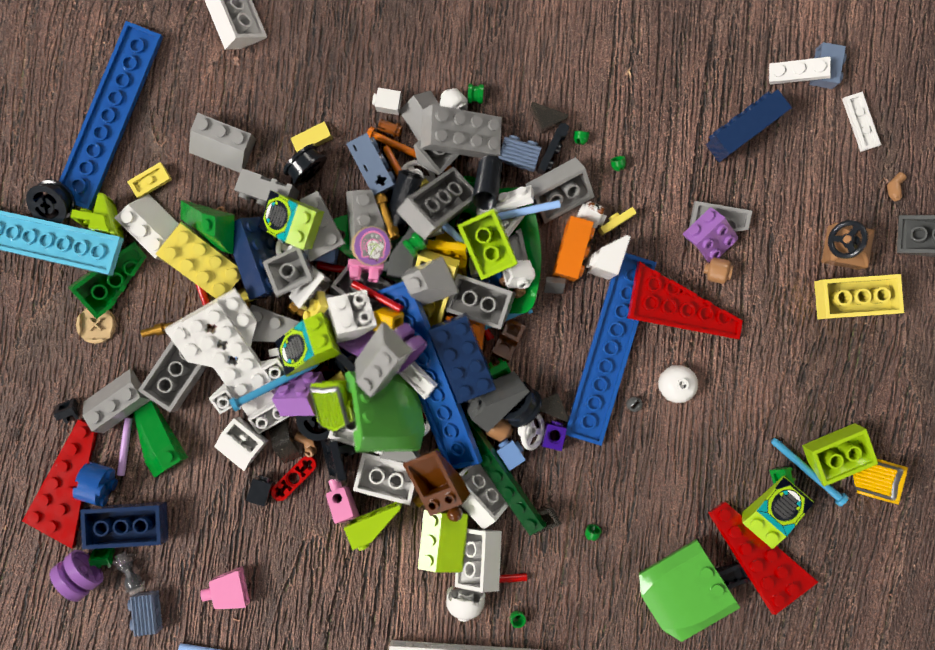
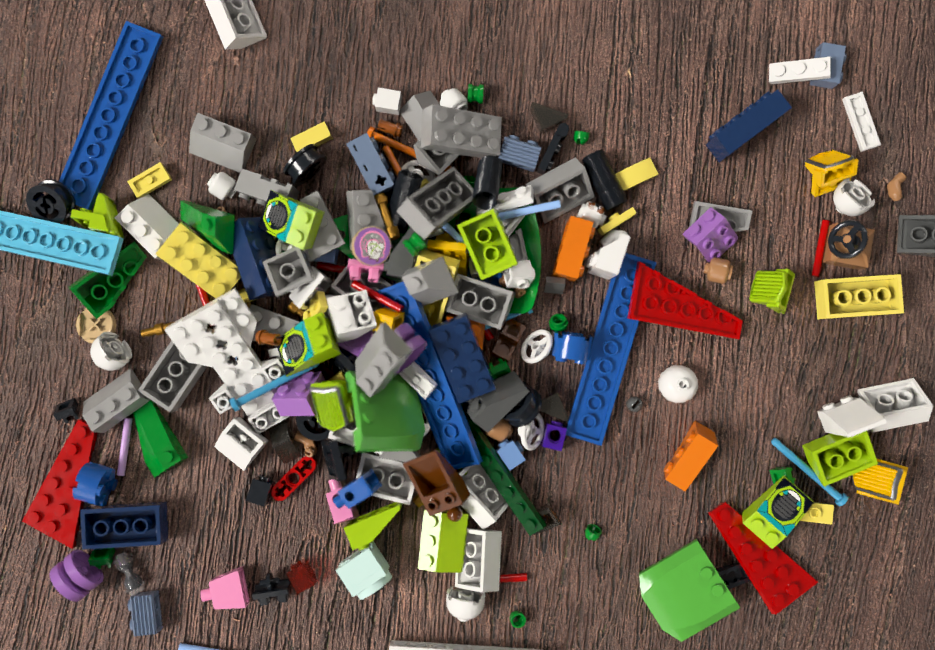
green hinge [610,156,626,172] -> none
none -> white cylinder [90,332,132,371]
none -> white head [207,172,236,200]
none -> black hips [252,573,291,606]
none -> dark orange pin [255,329,282,346]
none -> clear red brick [287,560,318,594]
none -> blue torso [333,469,382,509]
none -> light aqua piece [335,541,392,600]
none -> white piece [521,329,553,364]
none -> green plate [549,314,568,331]
none -> blue brick [551,331,593,364]
none -> black piece [582,149,628,211]
none -> white arm [599,229,629,247]
none -> light yellow slope [615,158,658,191]
none -> orange wedge [664,420,718,491]
none -> lime piece [749,269,795,314]
none -> light yellow plate [800,502,834,524]
none -> yellow piece [805,150,858,197]
none -> red bar [811,220,830,277]
none -> white slope [817,395,887,437]
none -> white cylinder [833,178,875,217]
none -> white slope [858,378,933,433]

